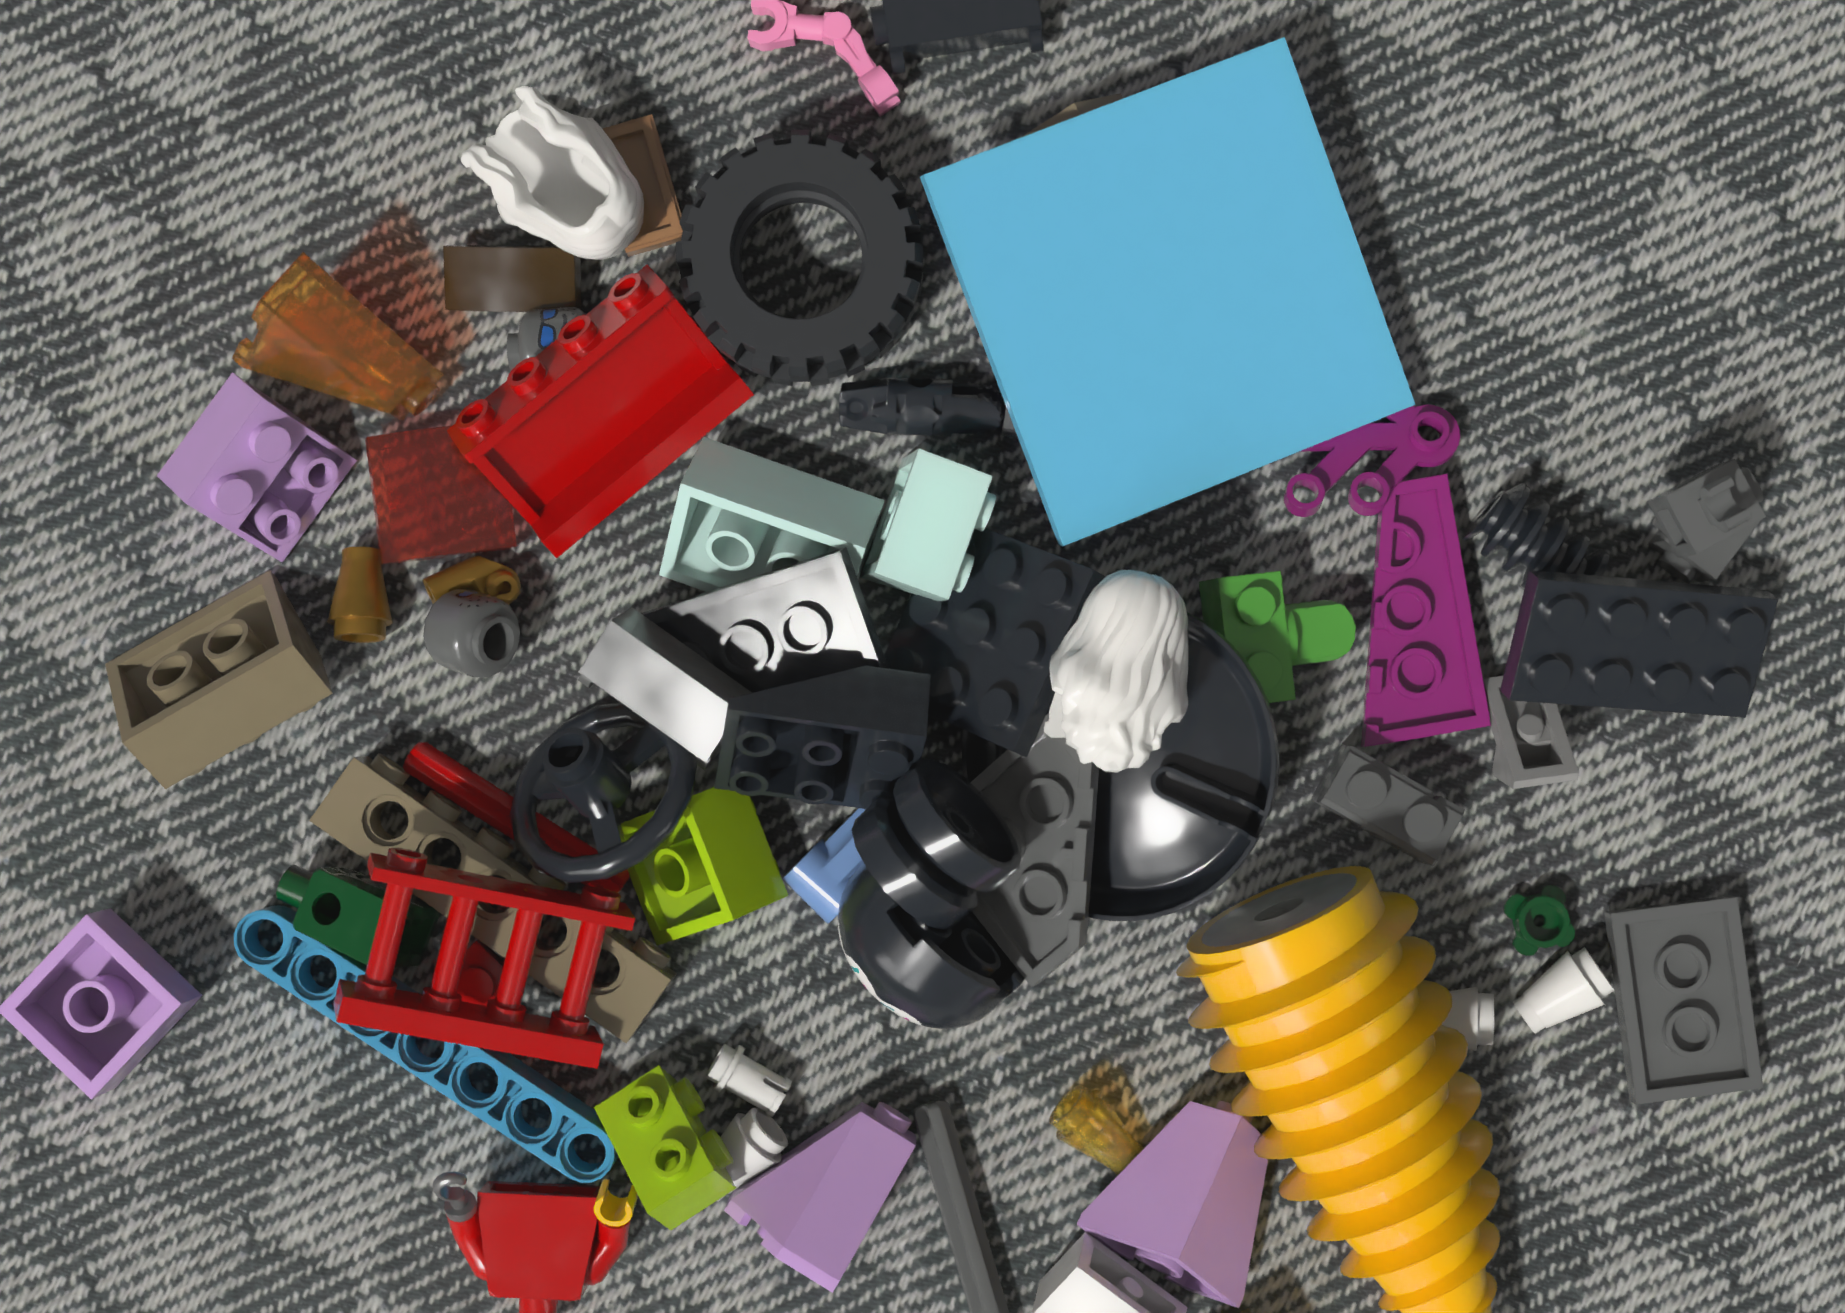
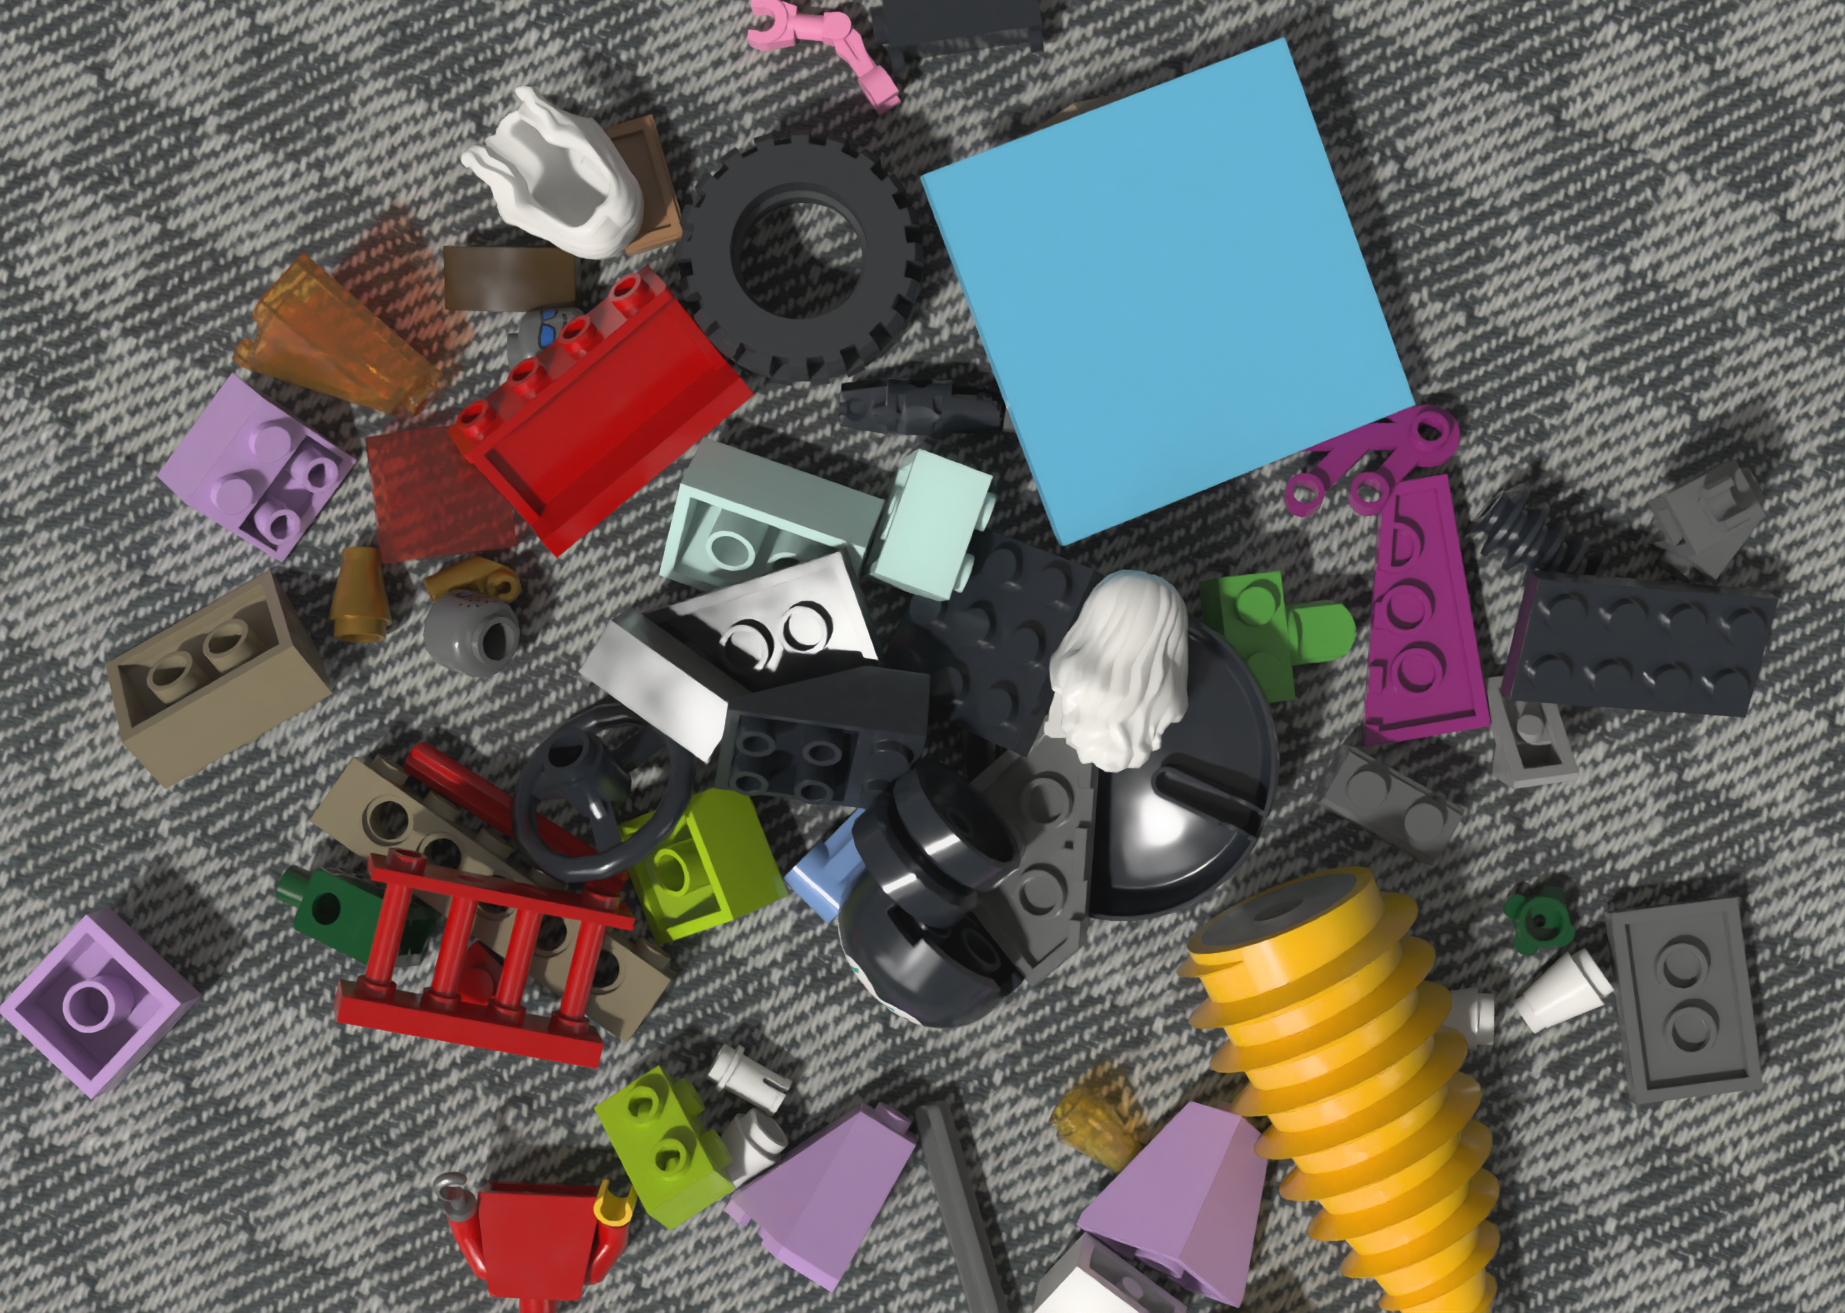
dark azure beam [234,906,619,1183] -> none

